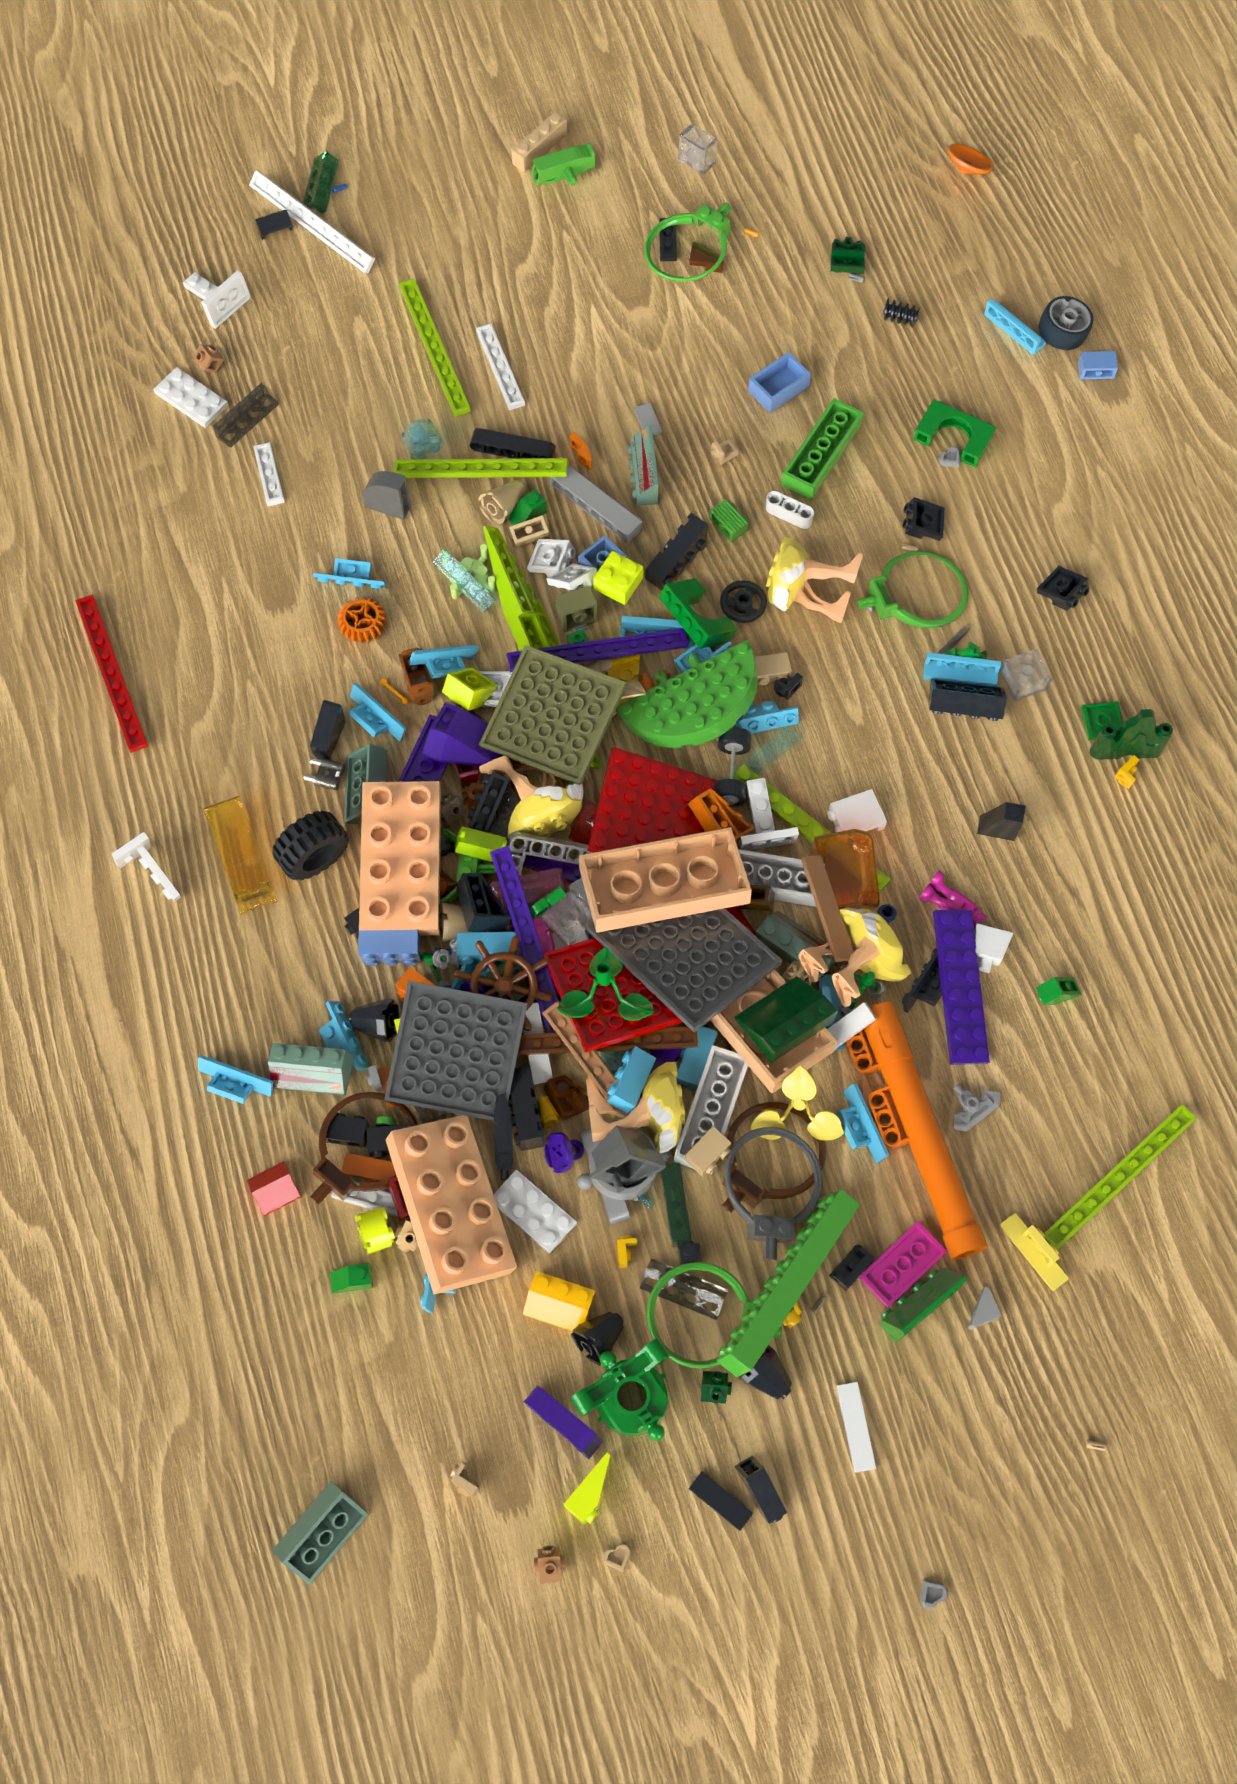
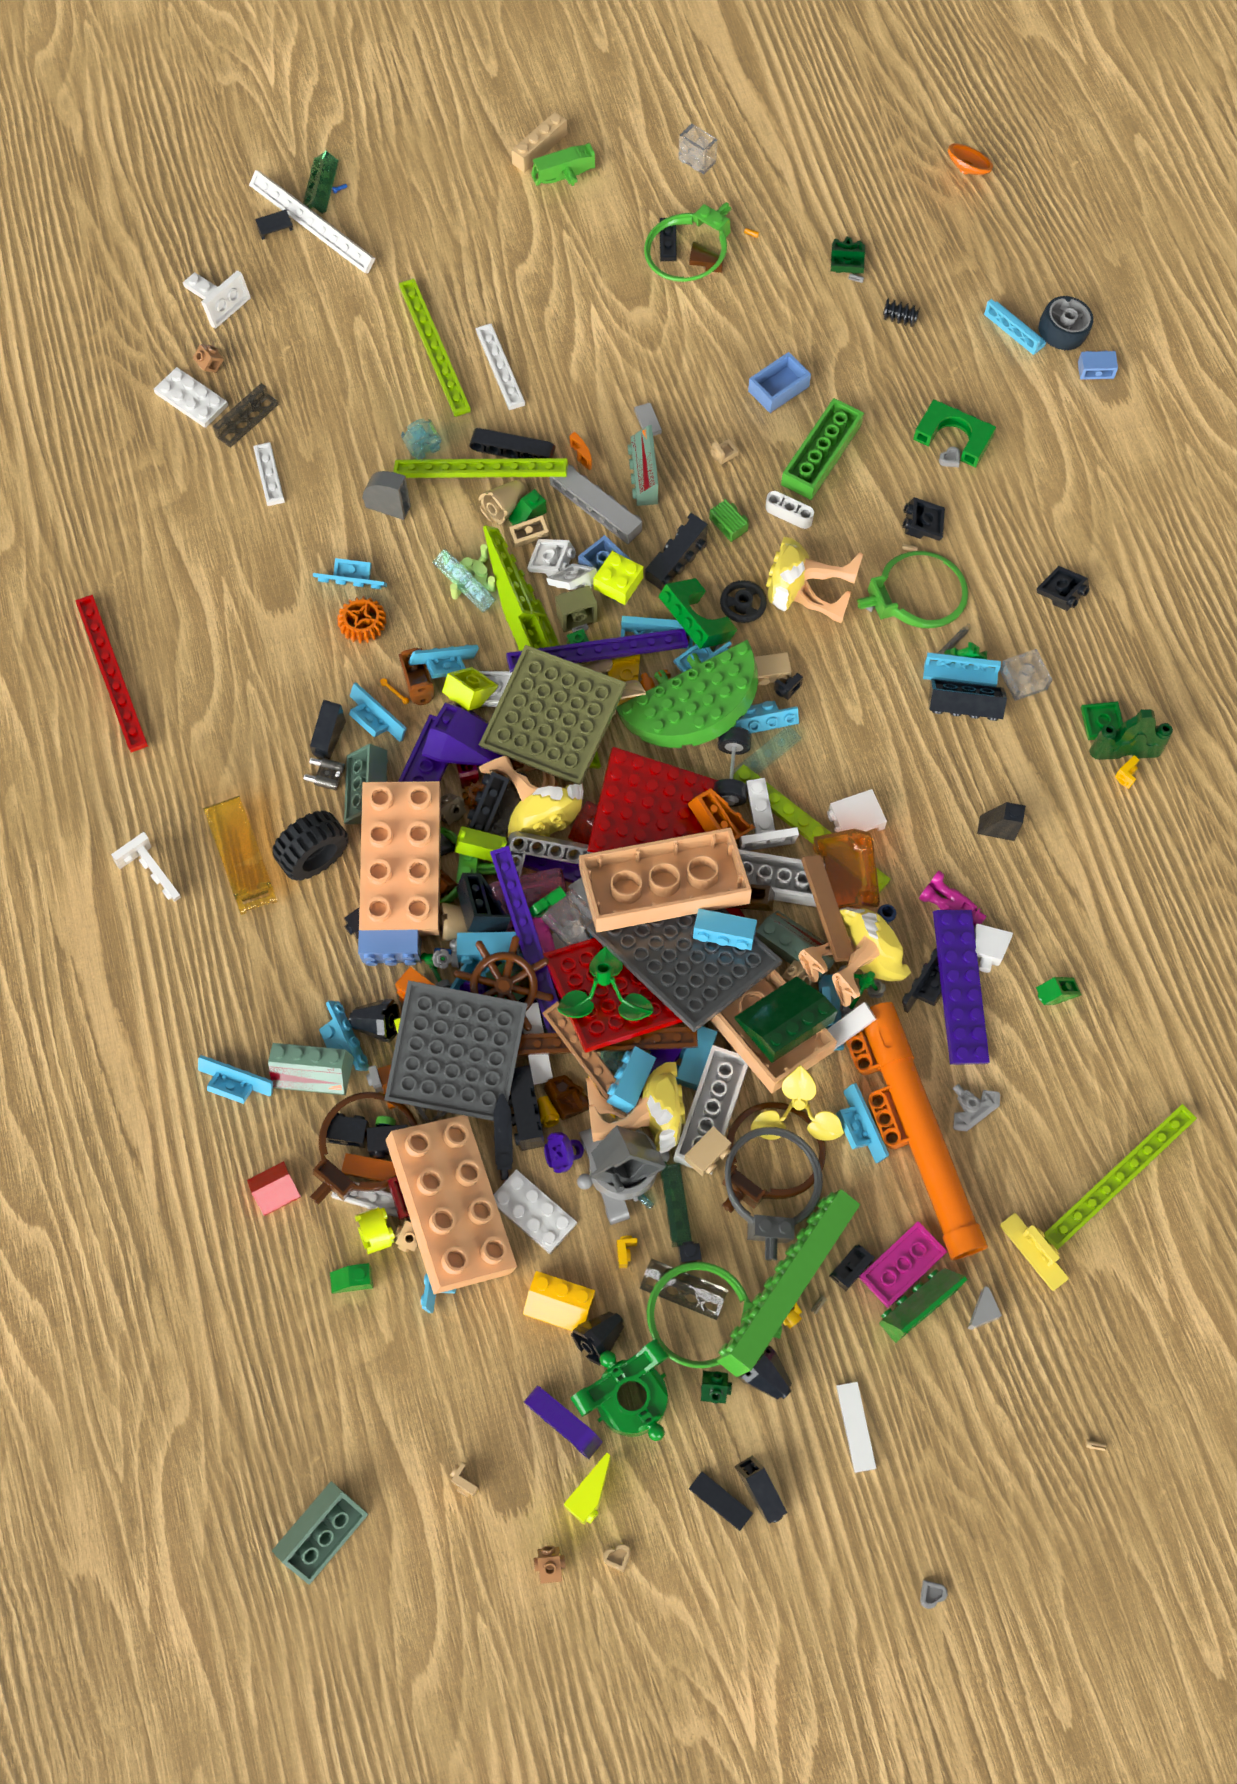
none -> medium azure brick [693,909,757,950]

